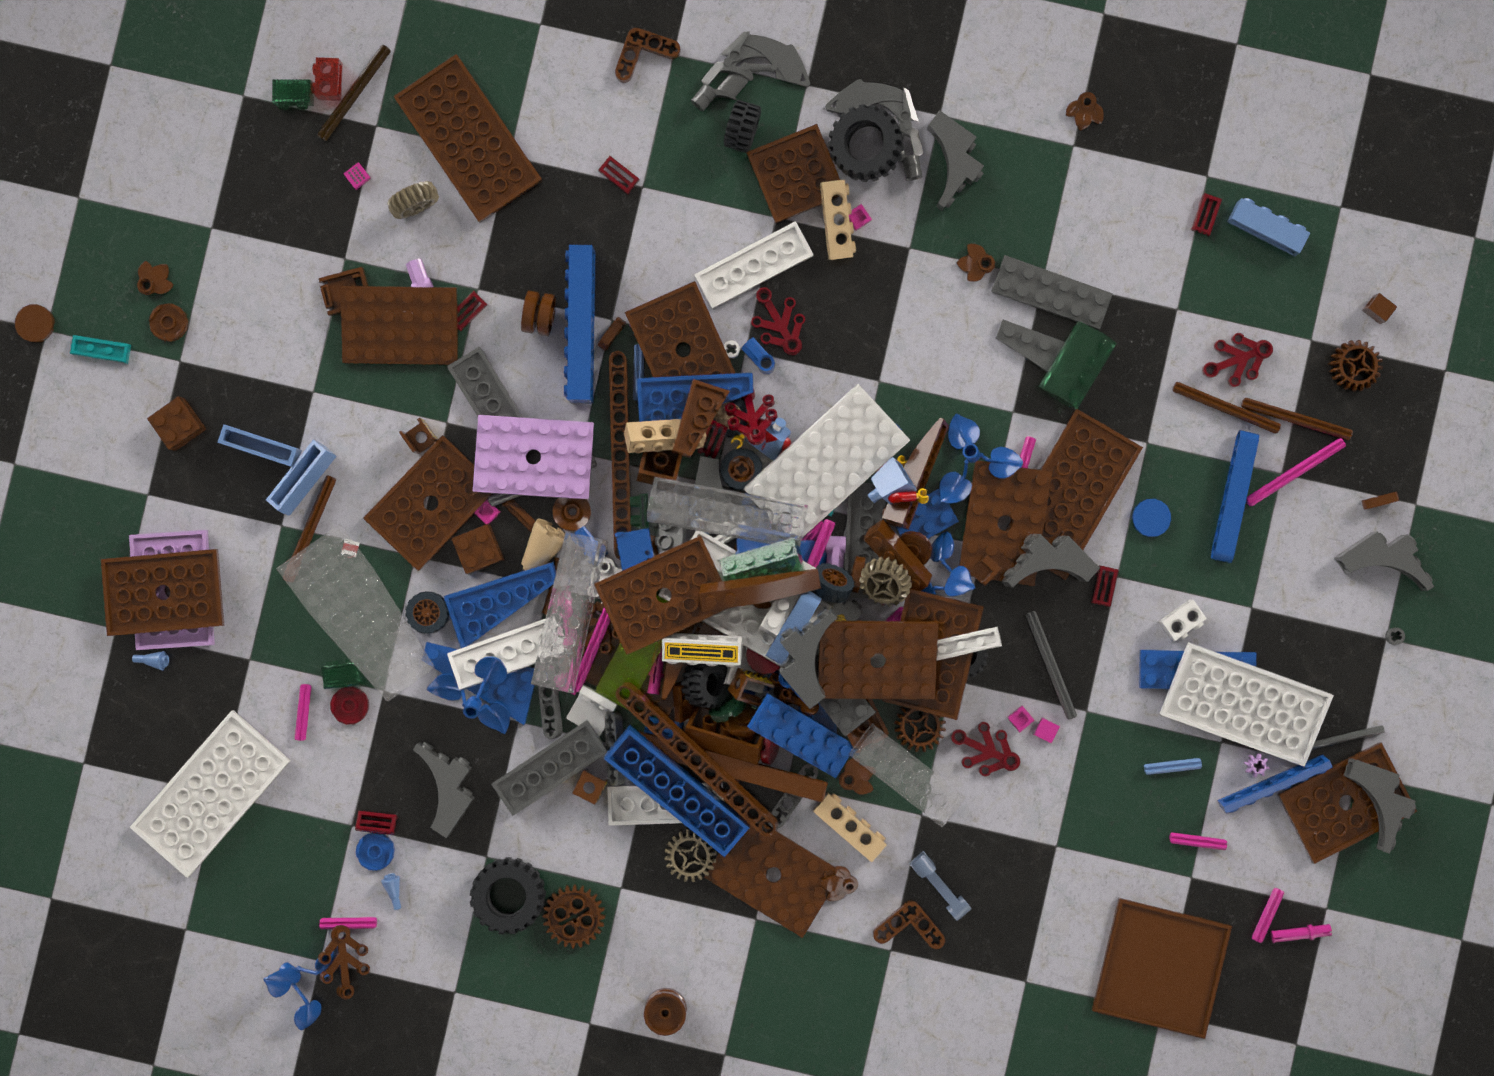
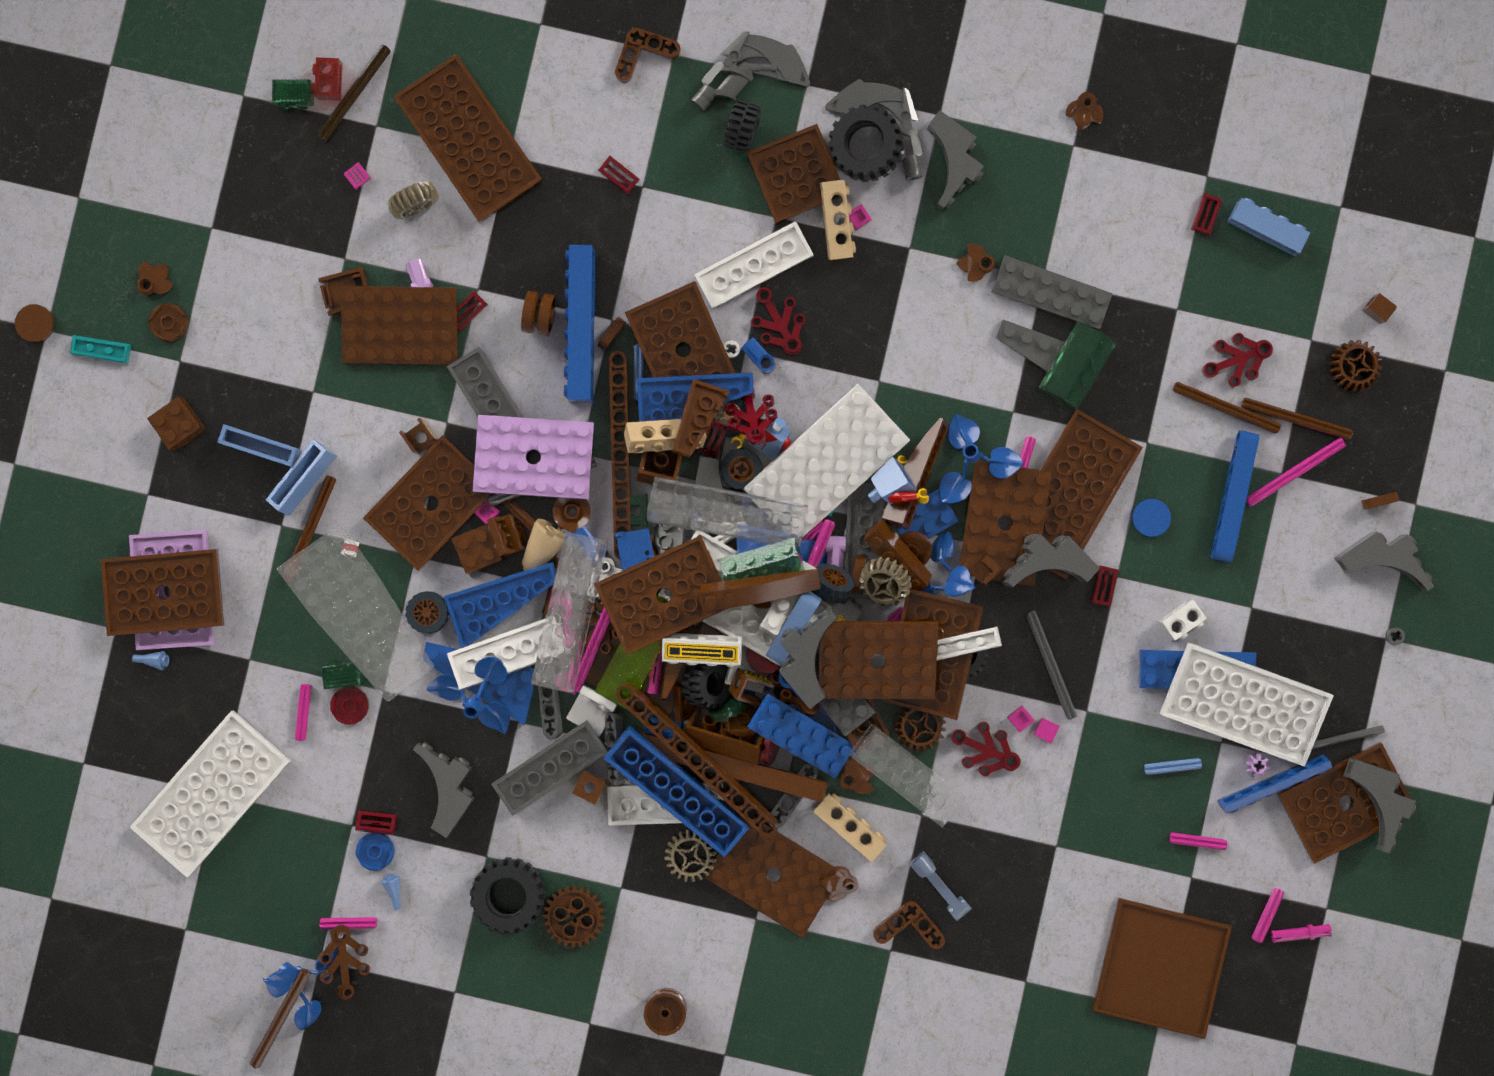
none -> reddish brown axle [250,969,311,1069]
none -> reddish brown slope [487,514,527,556]

